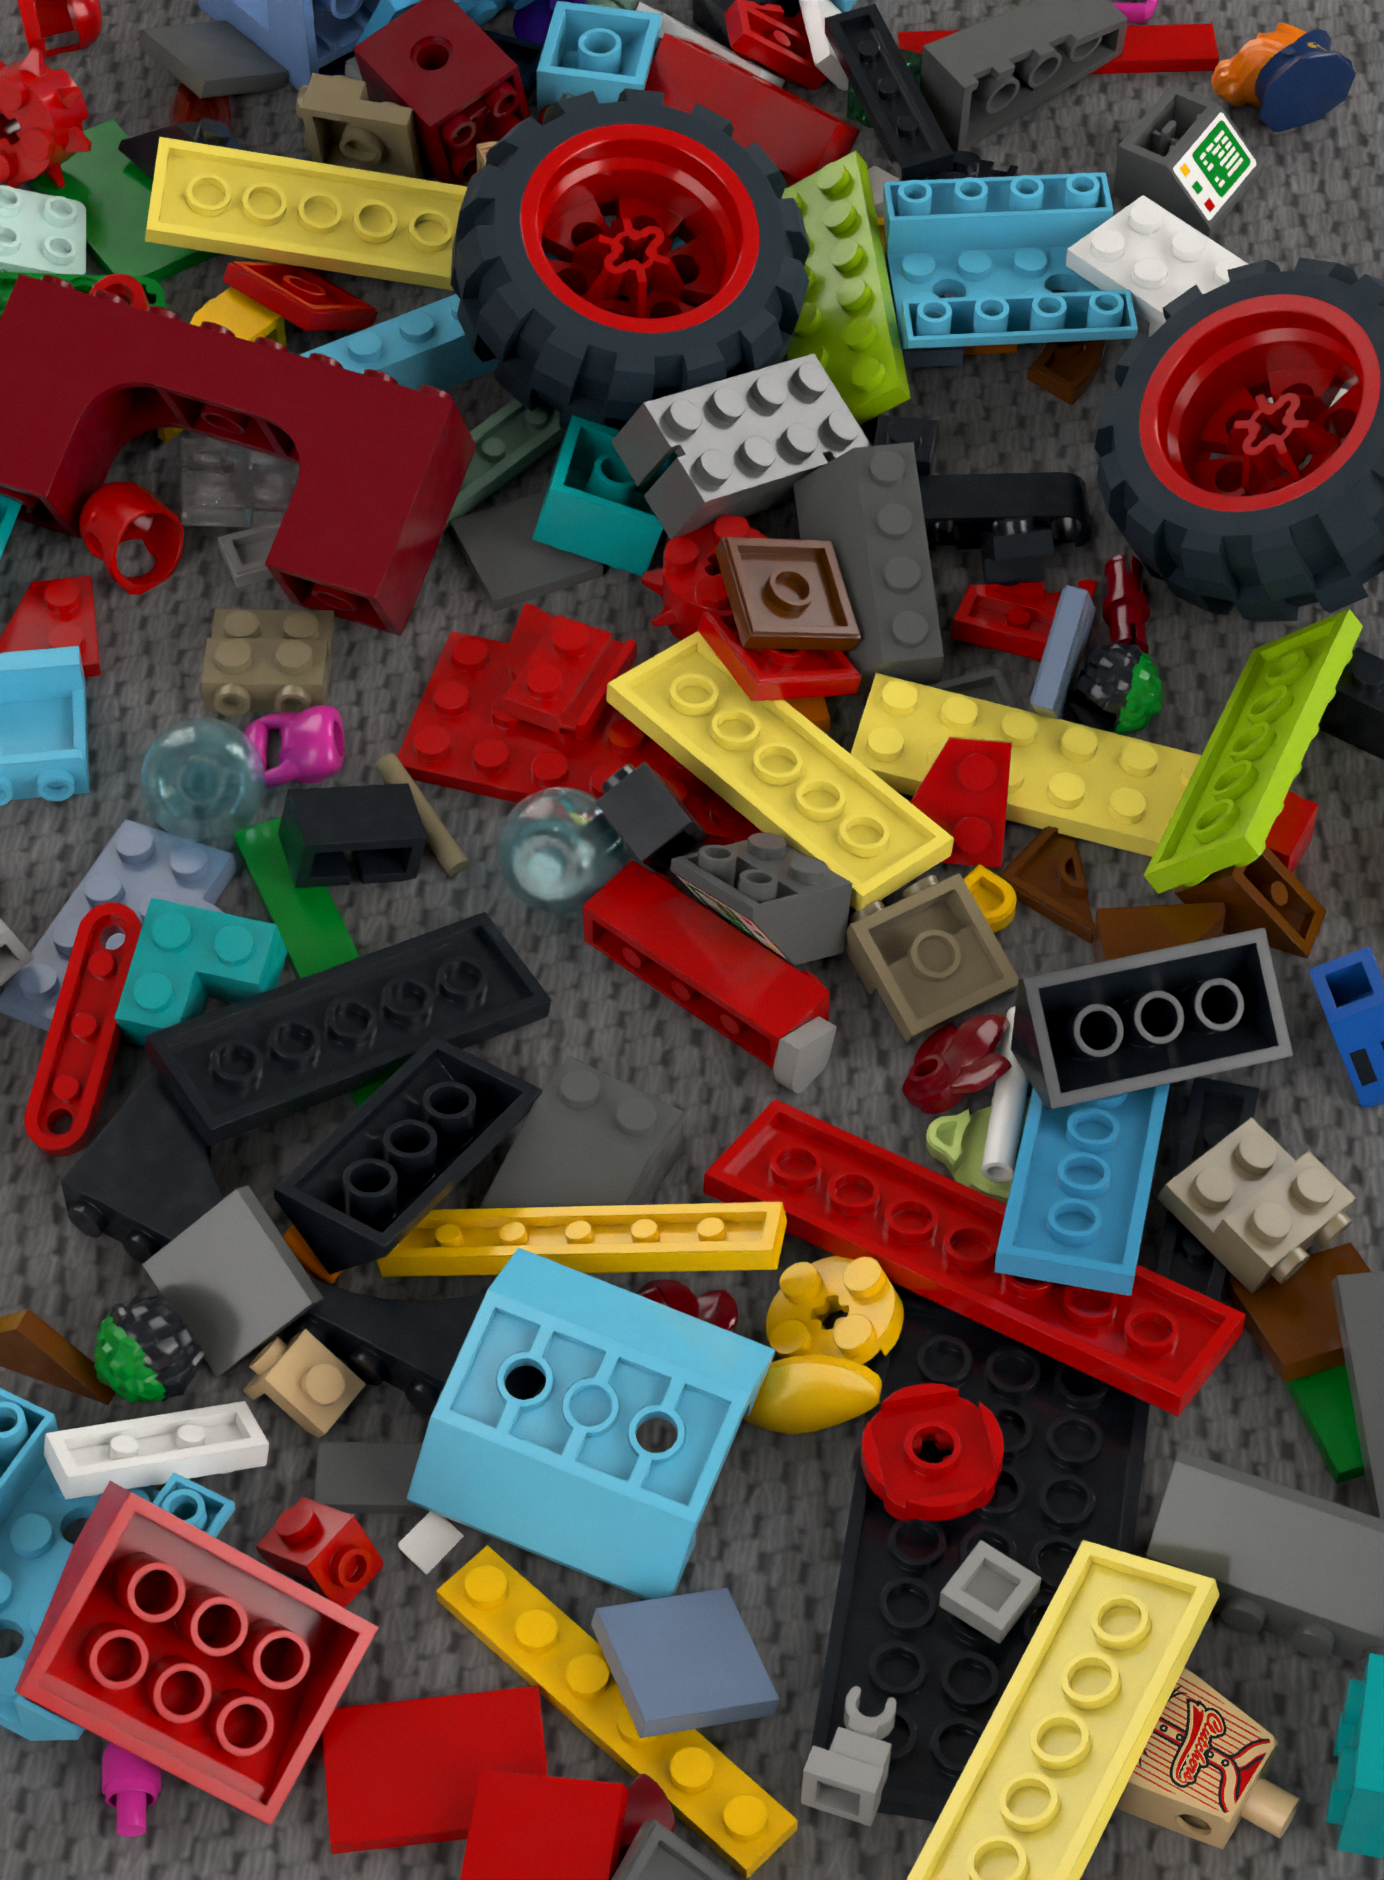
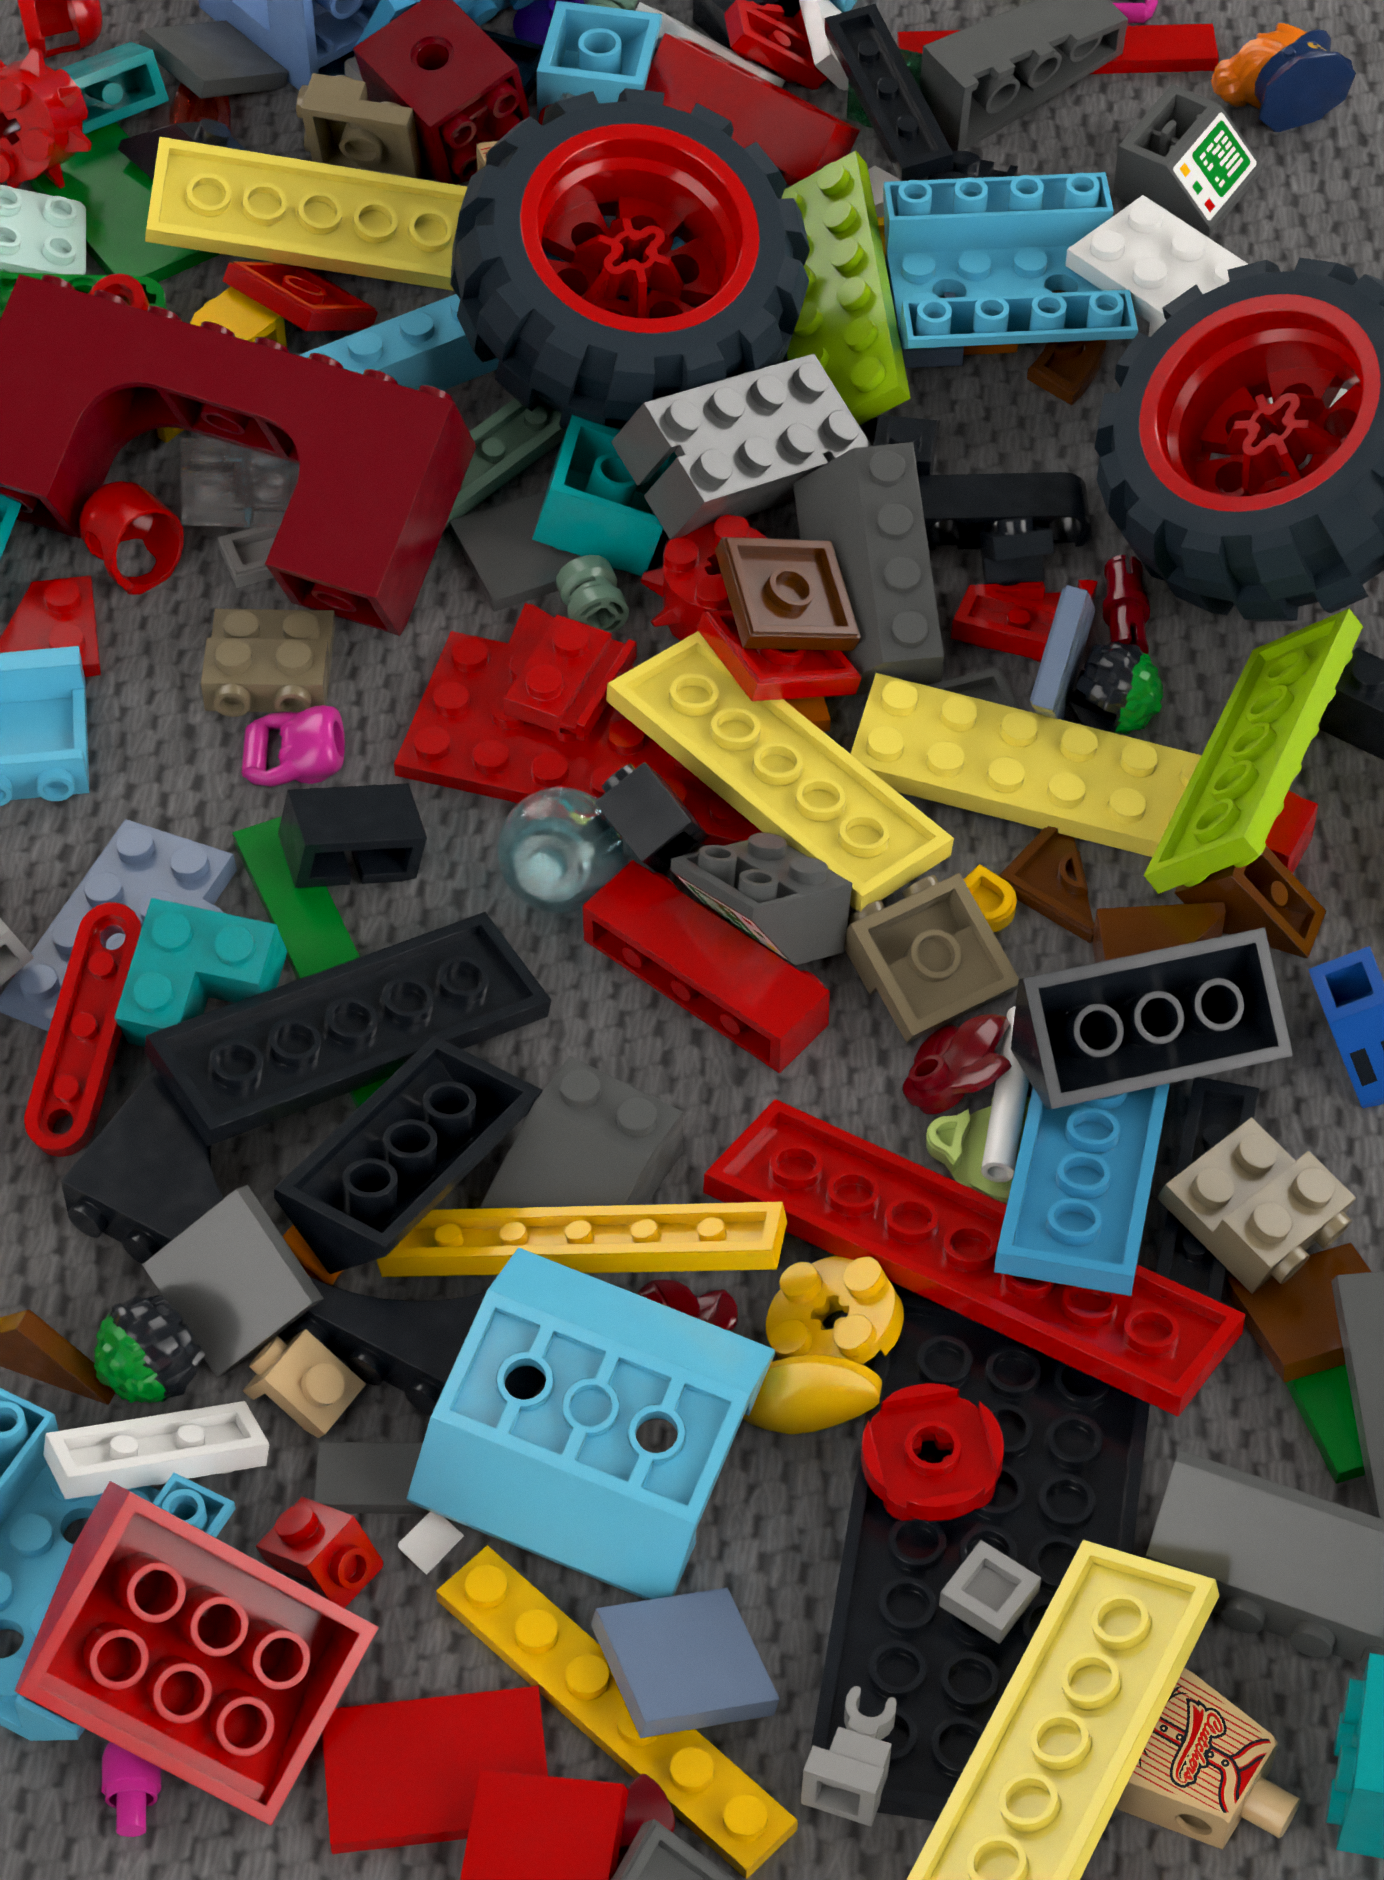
clear light blue brick [140,717,266,842] -> none
dark tan piece [375,753,470,877] -> none
light grey tile [773,1016,837,1094] -> none
red wing [910,737,1012,868] -> none
none -> teal brick [55,42,169,134]
none -> sand green wheel [556,555,629,632]

